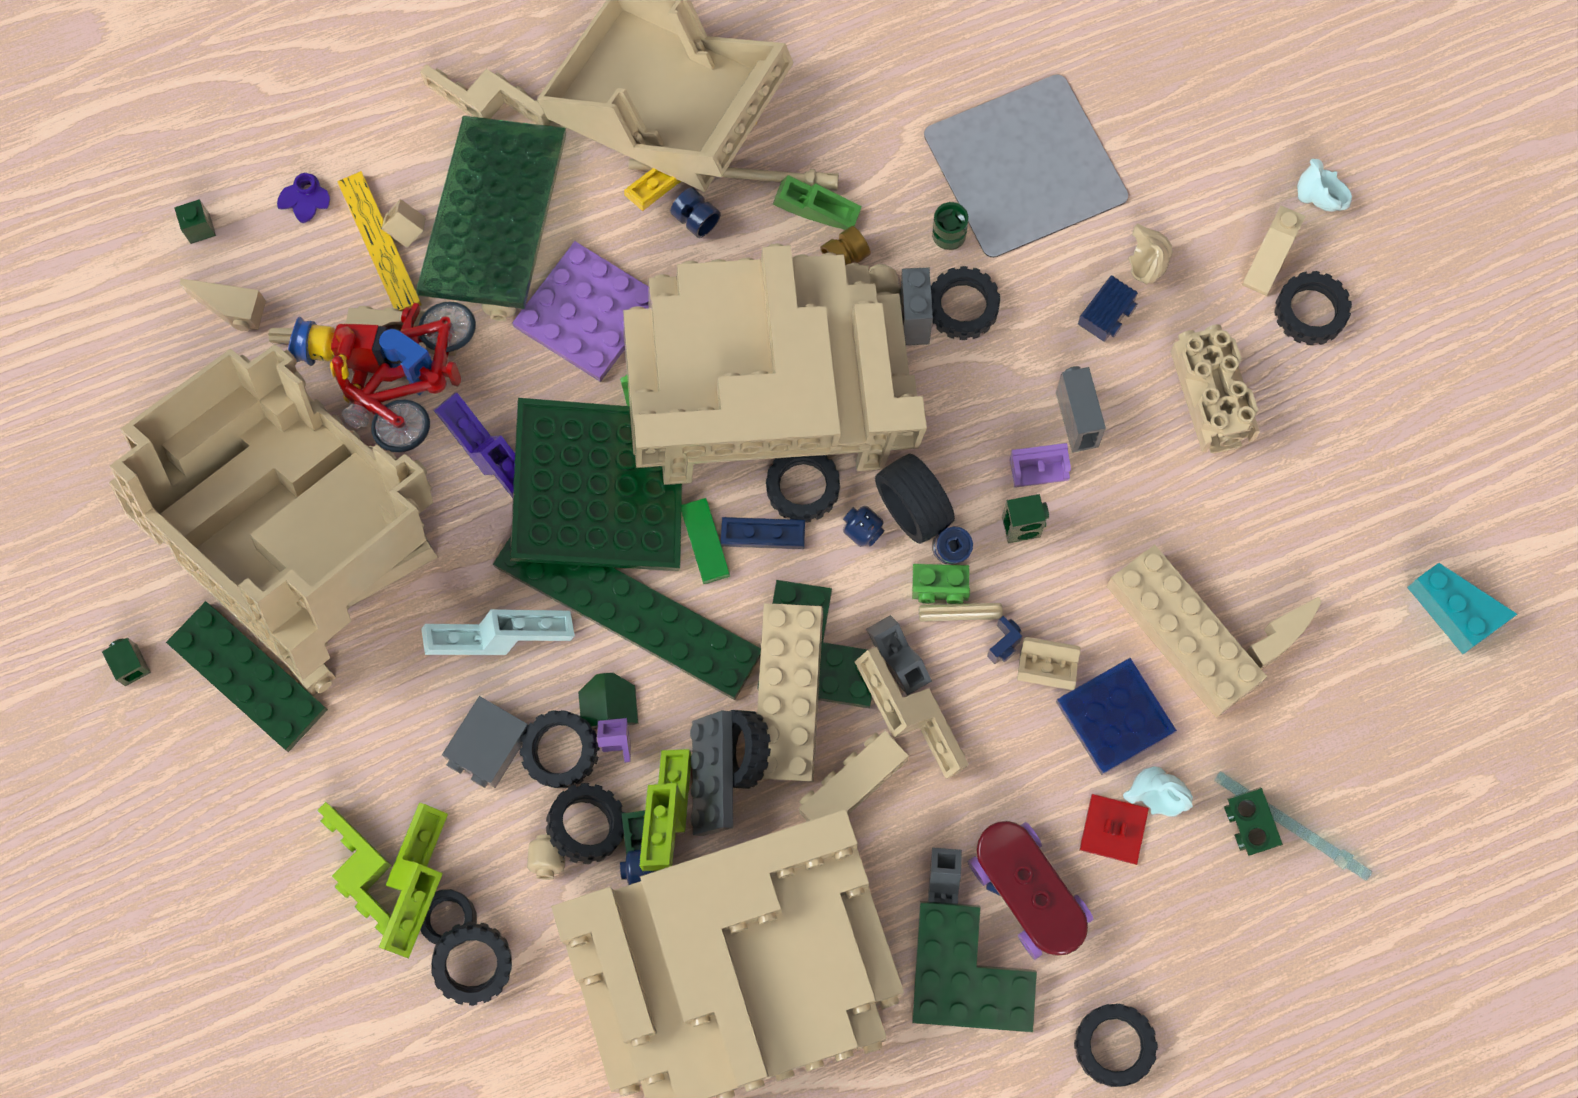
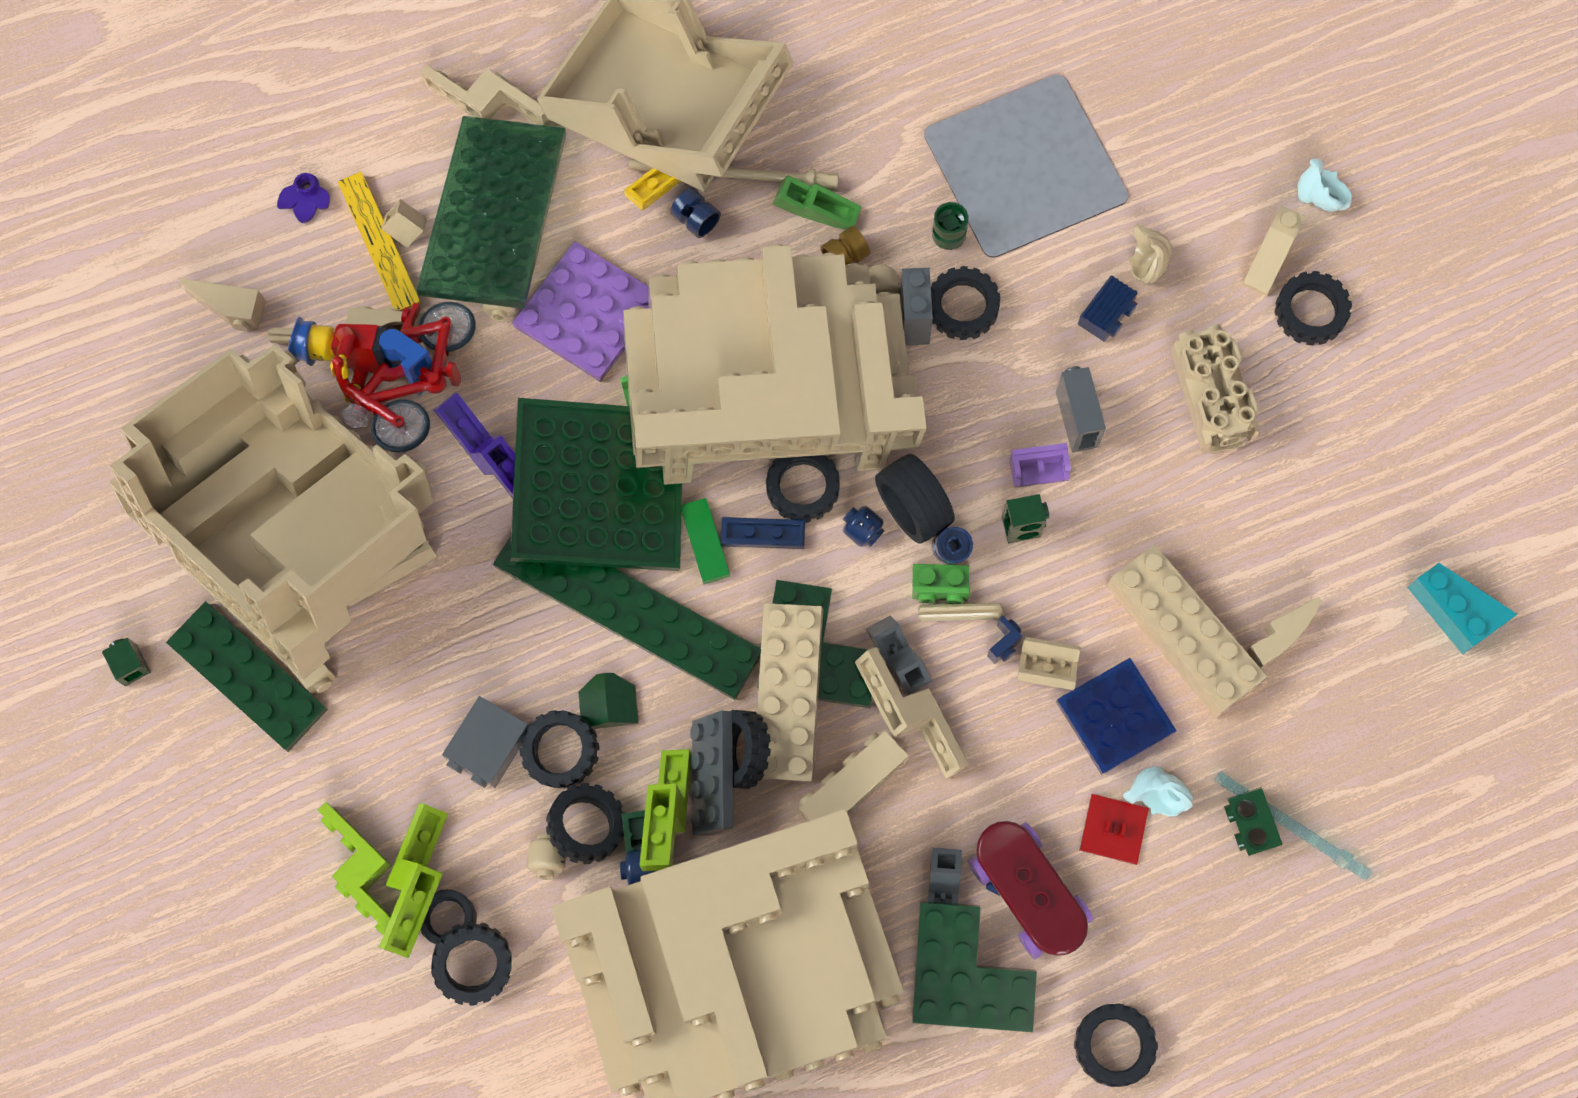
dark green brick [174,199,216,244] -> none
light aqua bracket [421,609,575,655] -> none
medium lavender panel [597,718,631,763] -> none

